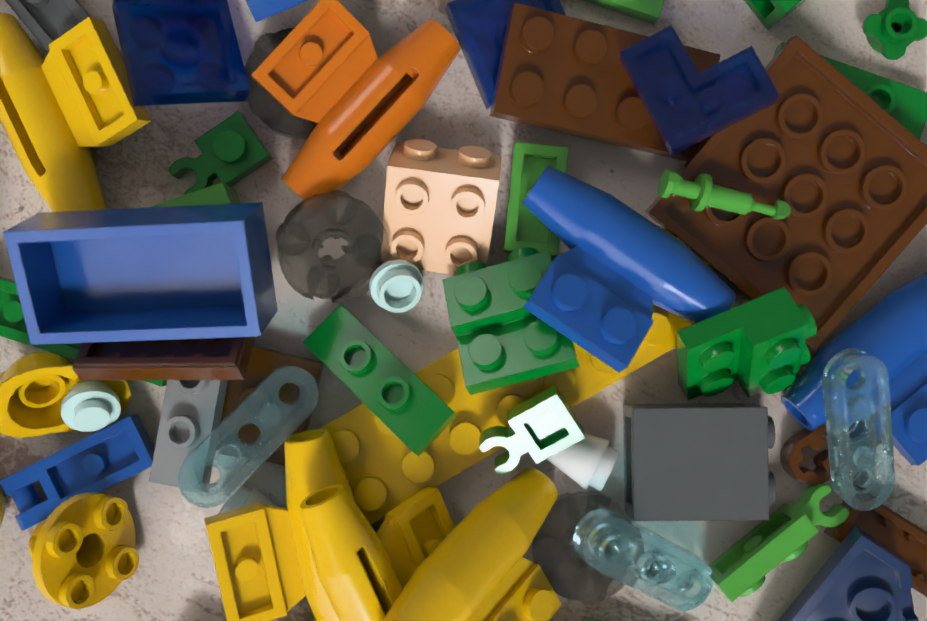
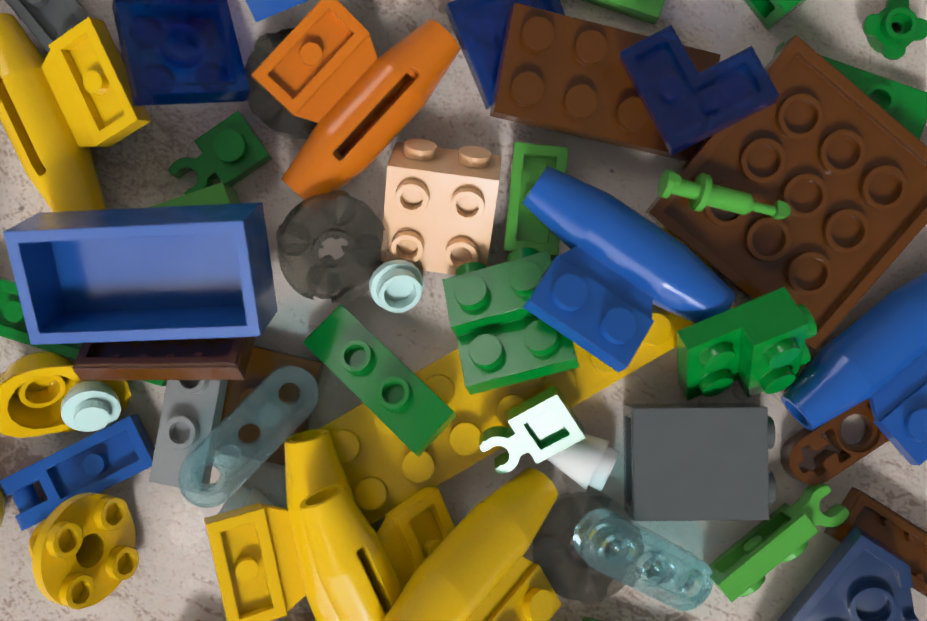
clear light blue plate [822,348,895,511] -> none

